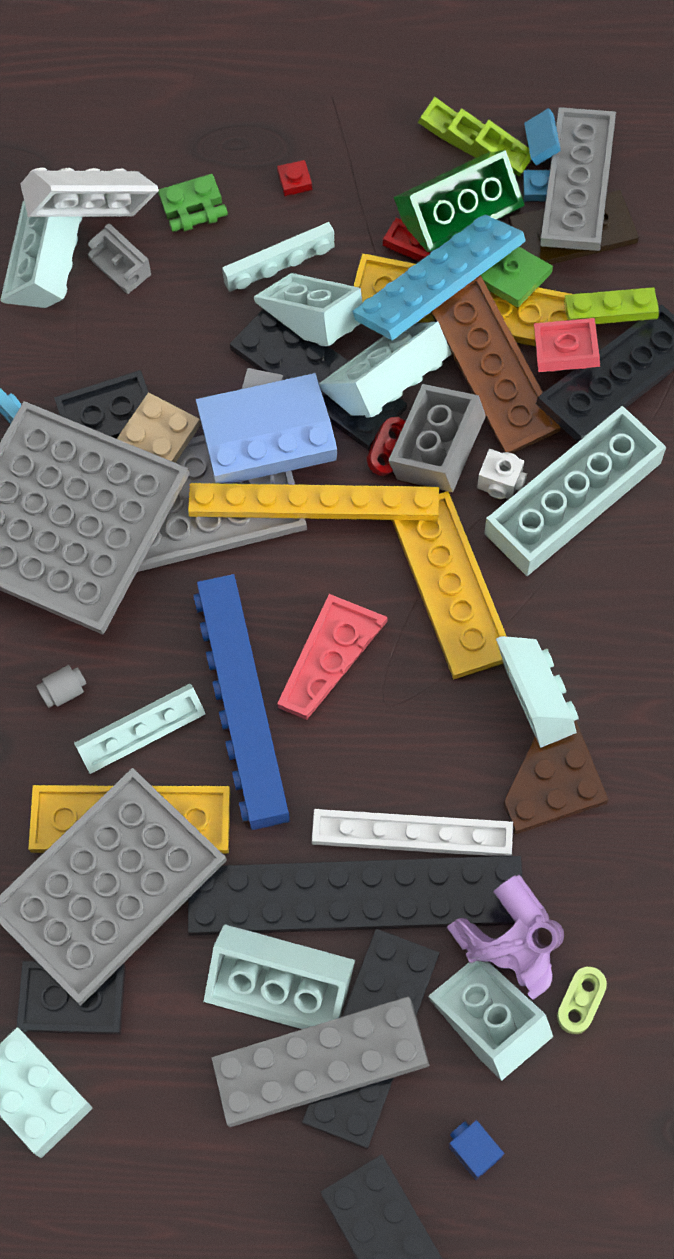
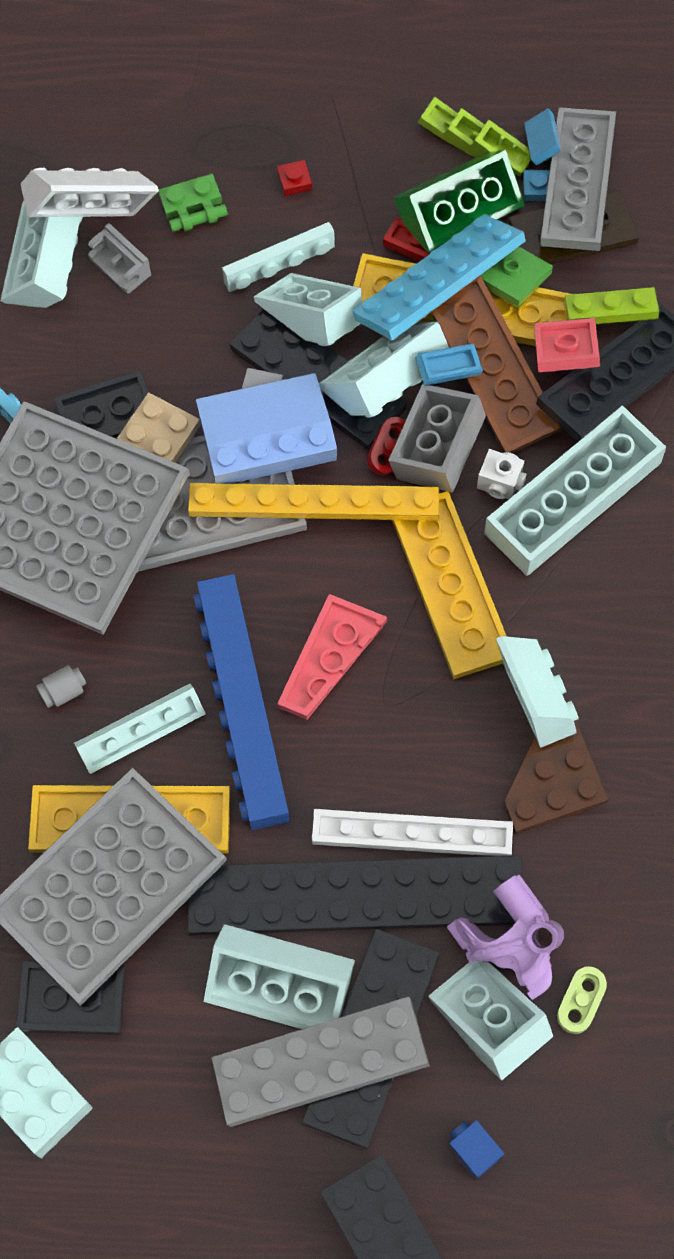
none -> dark azure tile [415,343,483,386]

